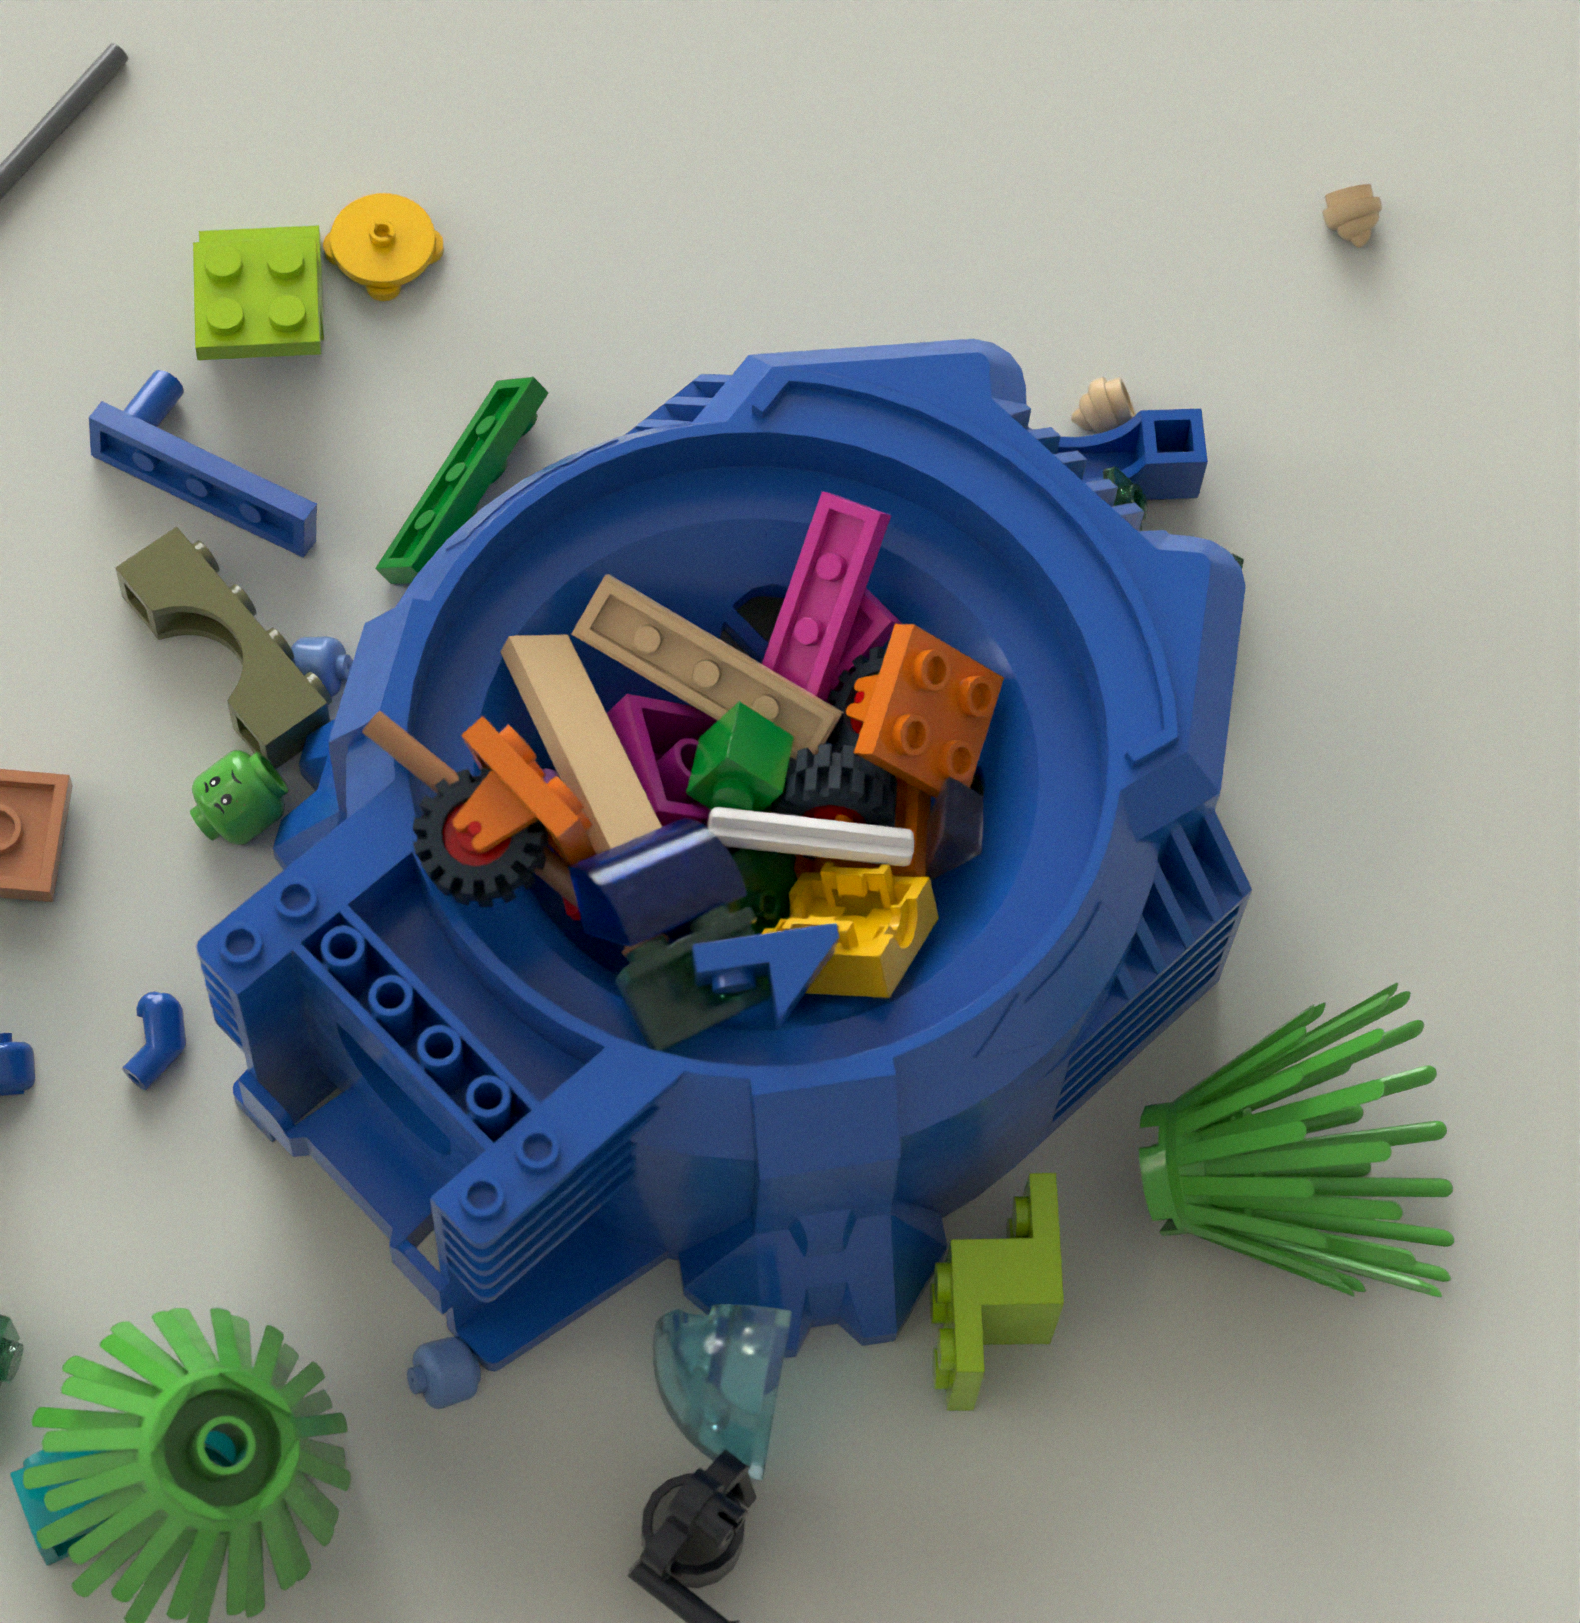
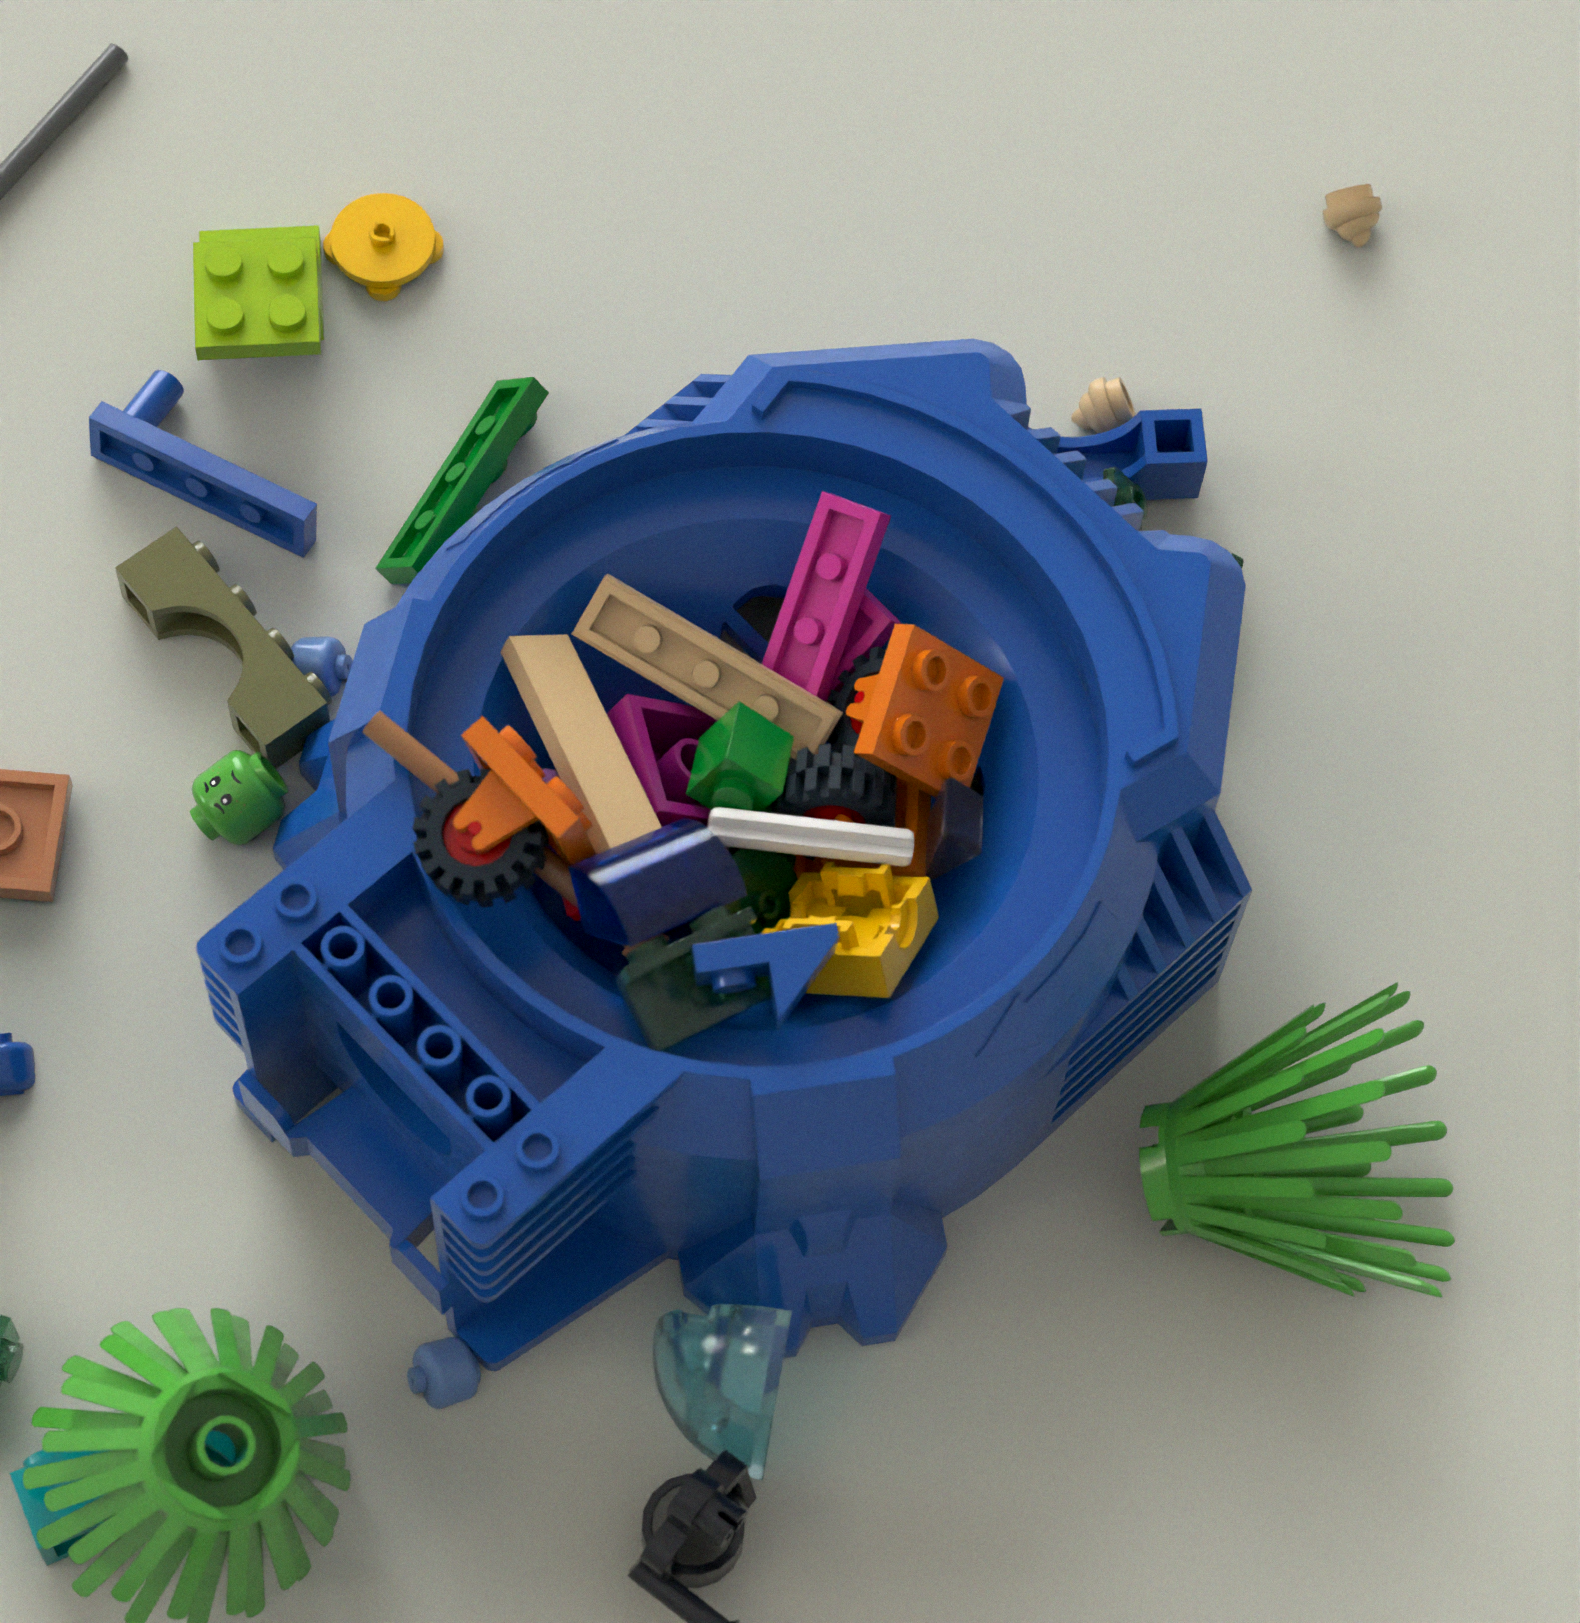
blue arm [122,991,186,1090] -> none
lime bracket [929,1173,1064,1411] -> none

